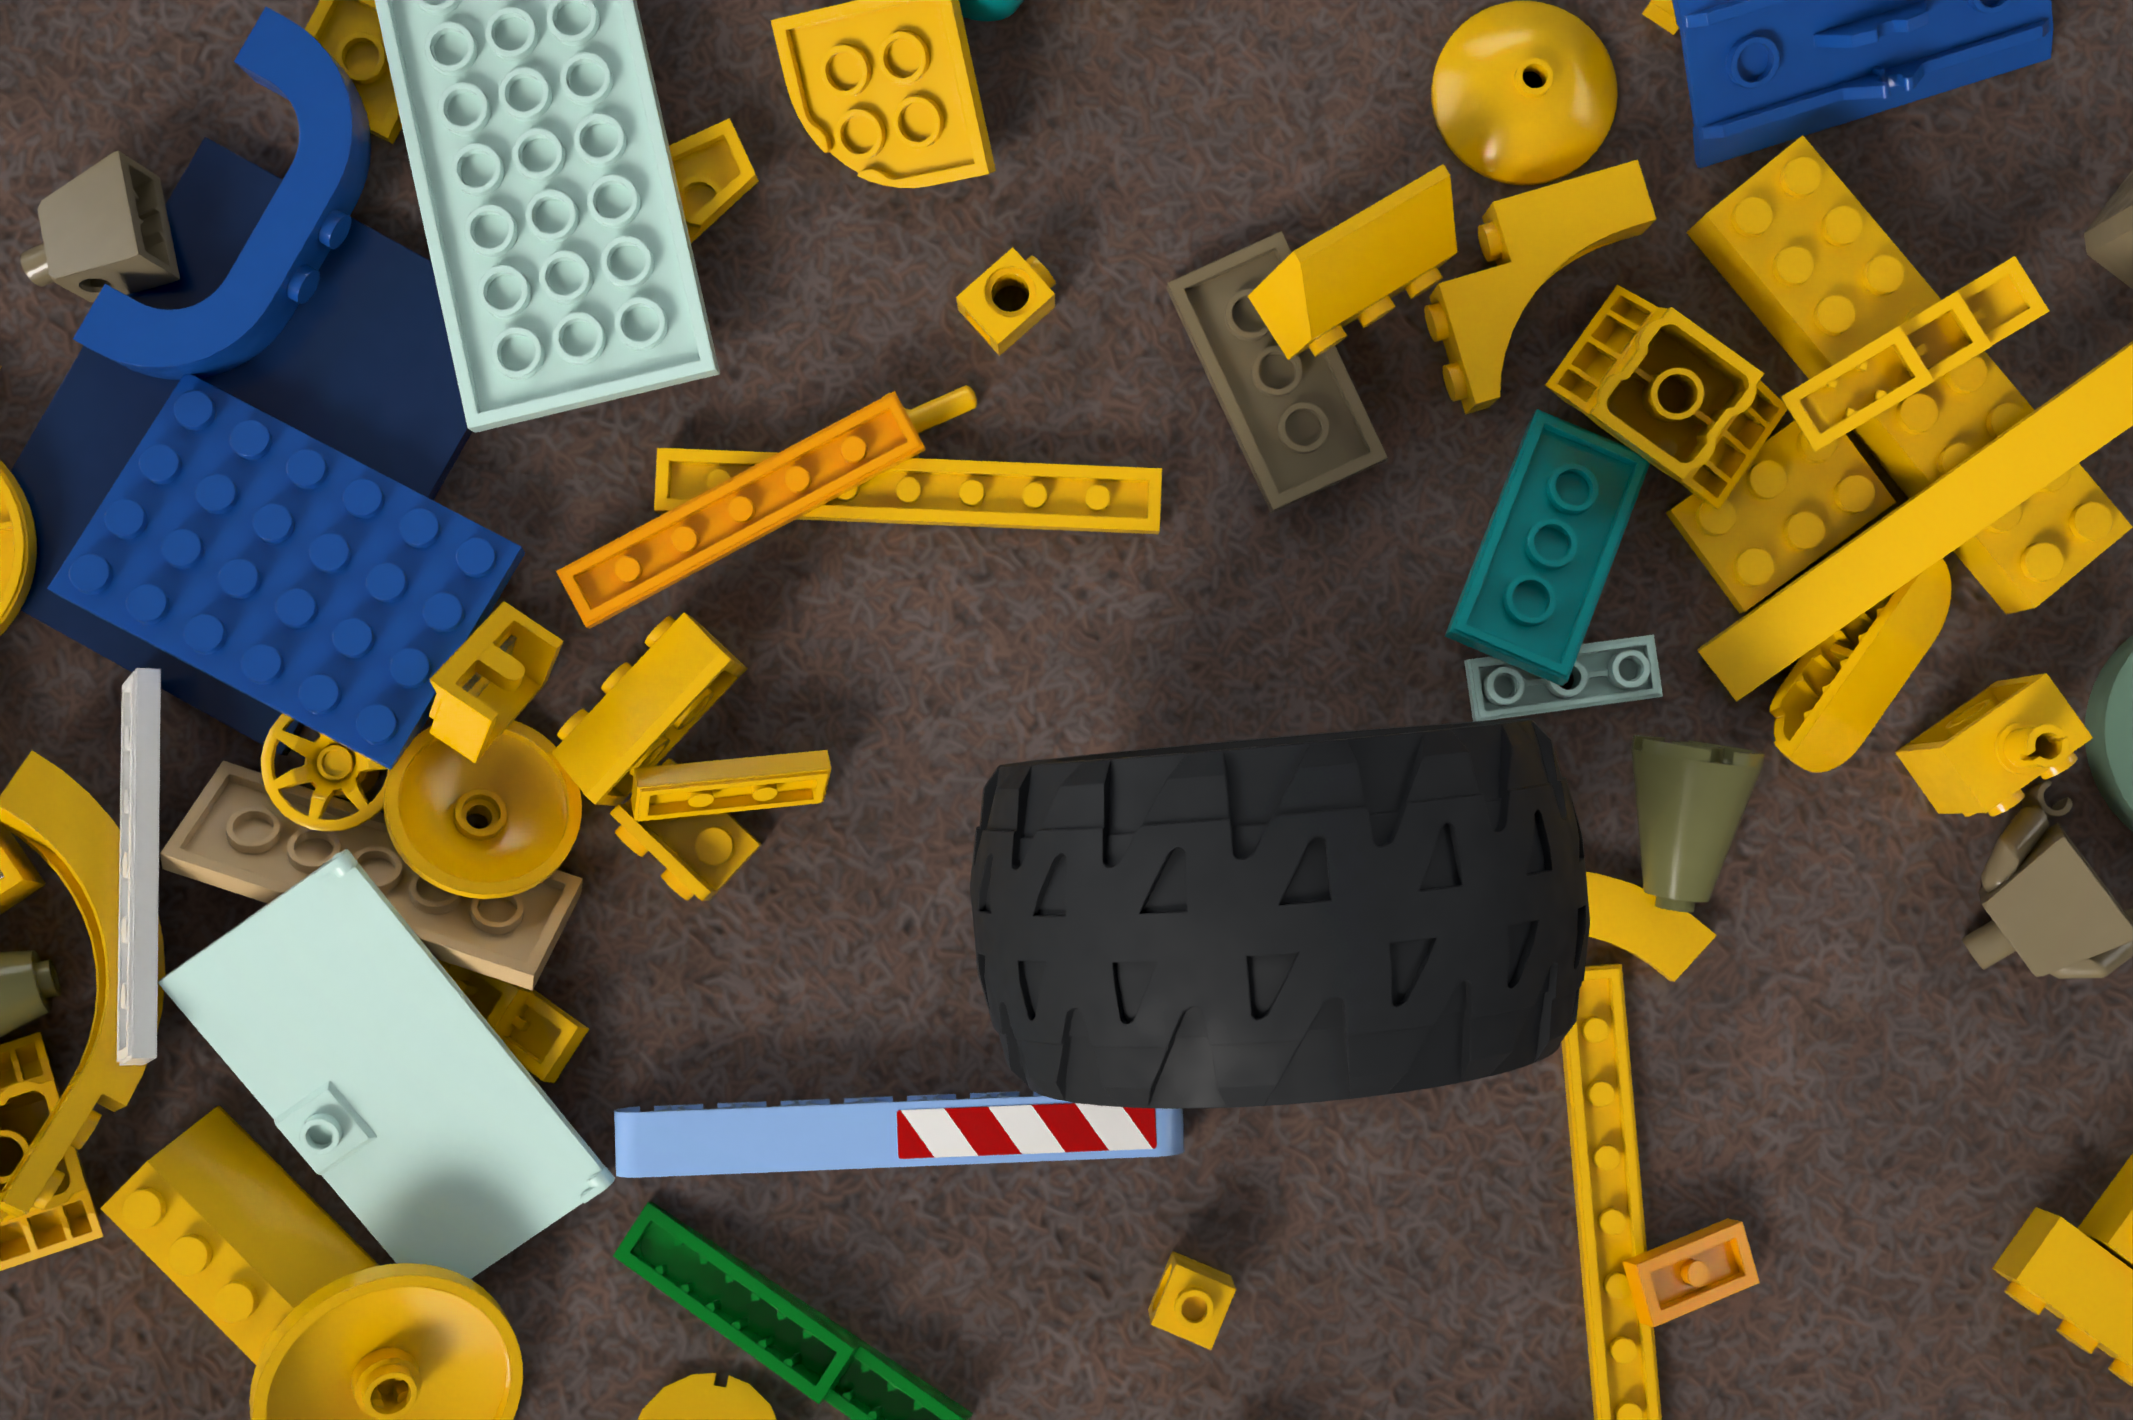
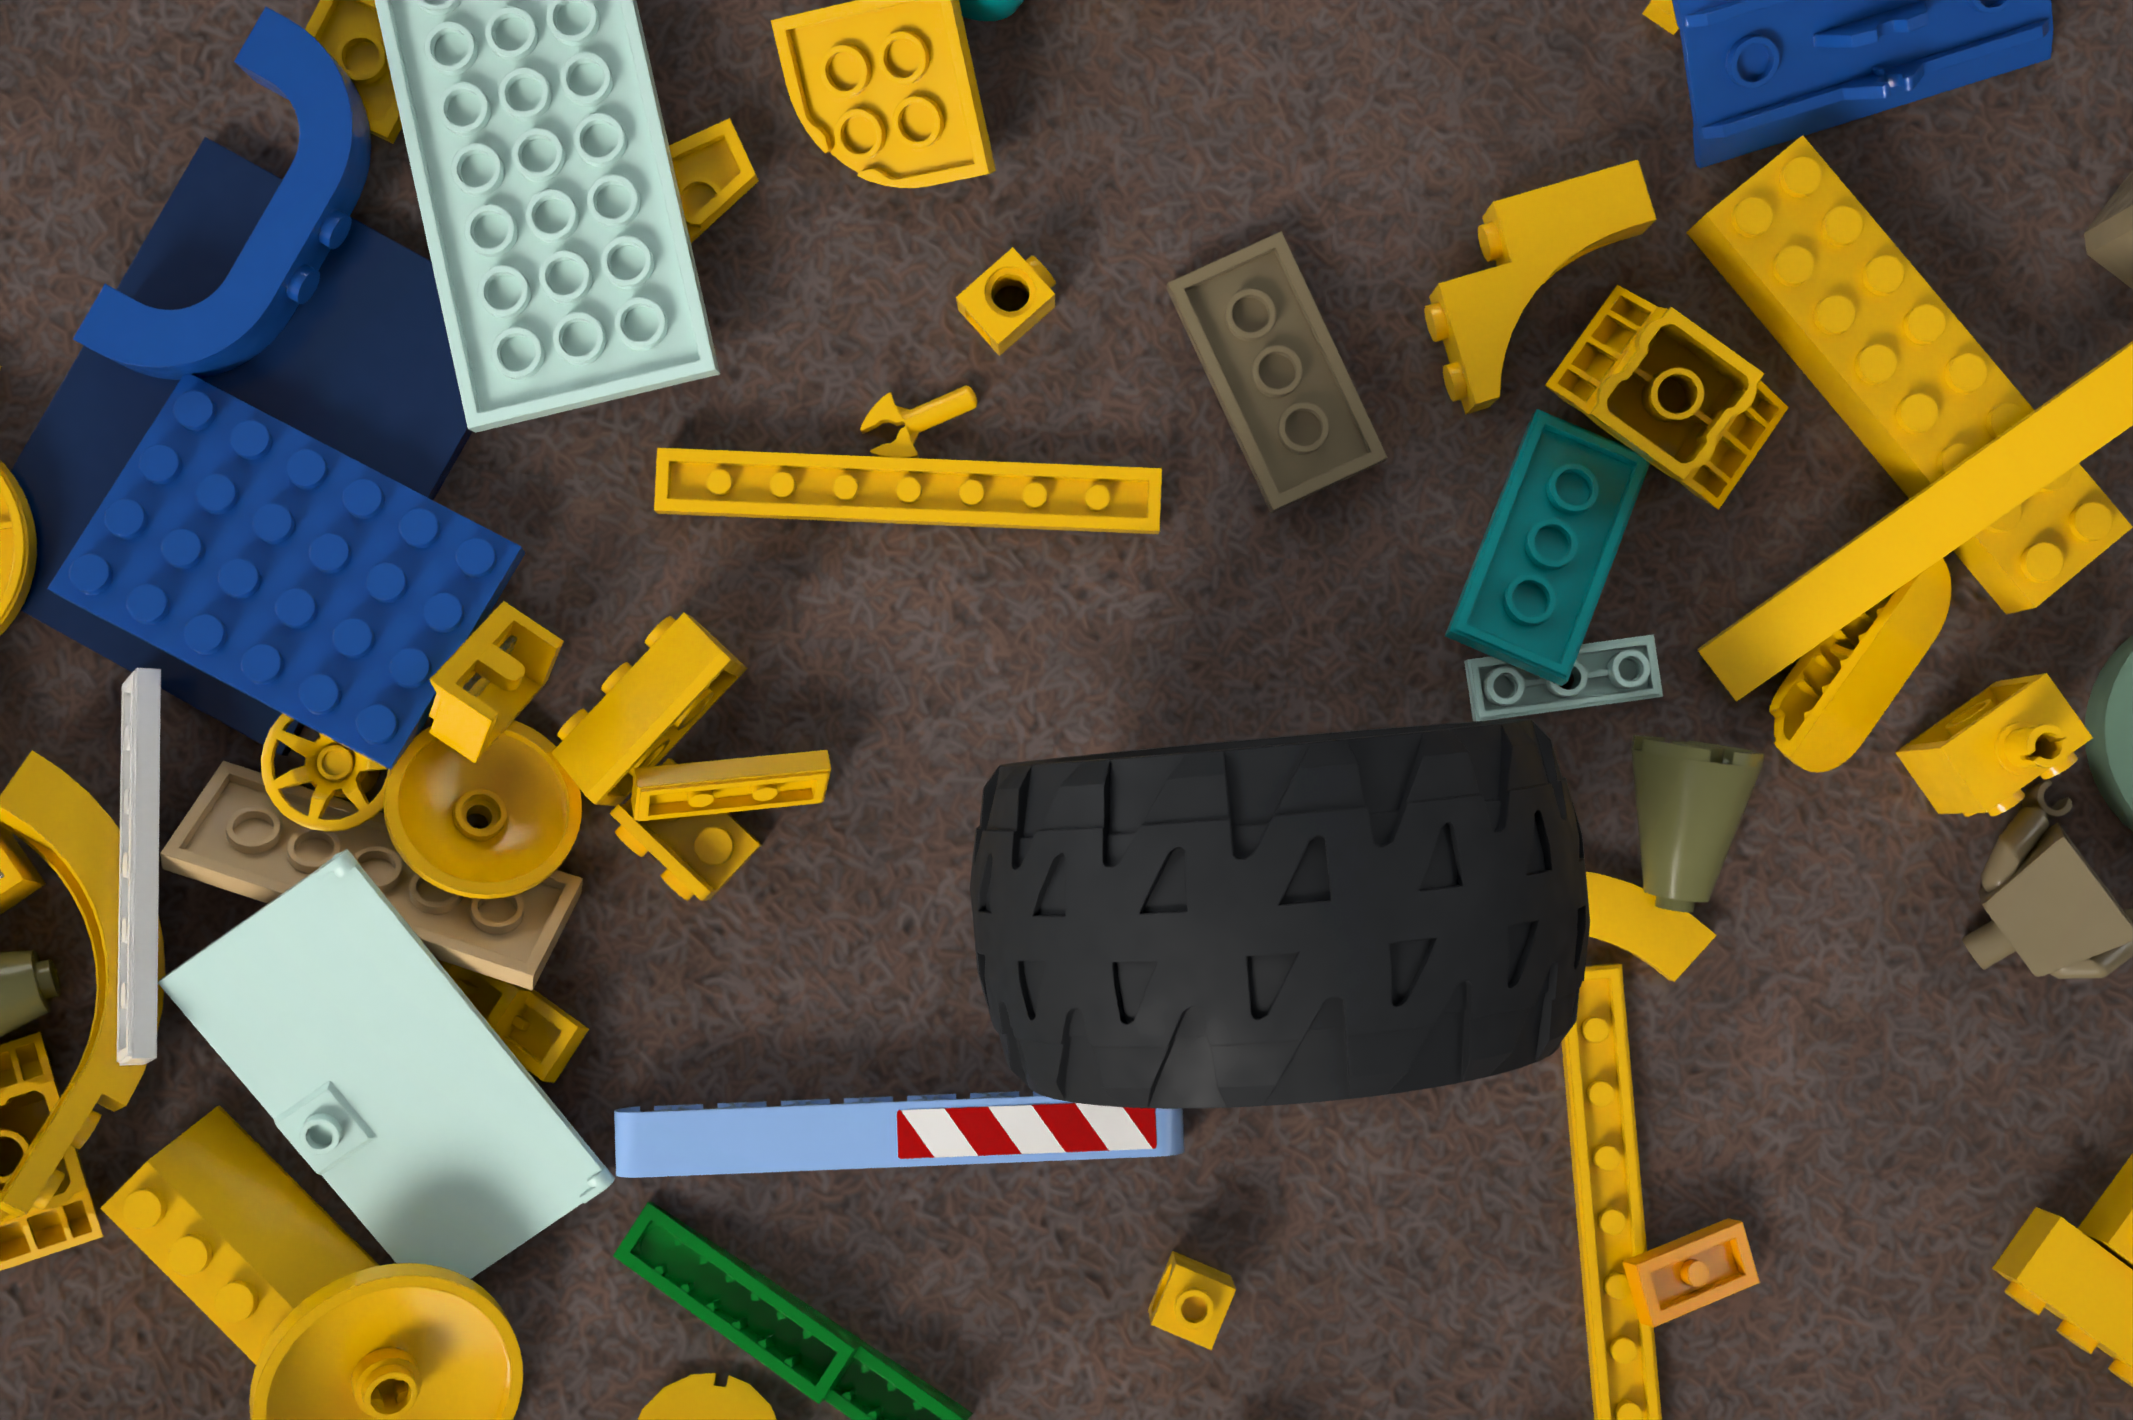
dark tan torso [20,150,180,302] -> none
light orange tile [556,391,926,629] -> none
yellow slope [1248,164,1457,360] -> none
yellow dish [1431,1,1618,185] -> none
yellow plate [1666,420,1896,614] -> none
yellow slope [1781,256,2050,452] -> none

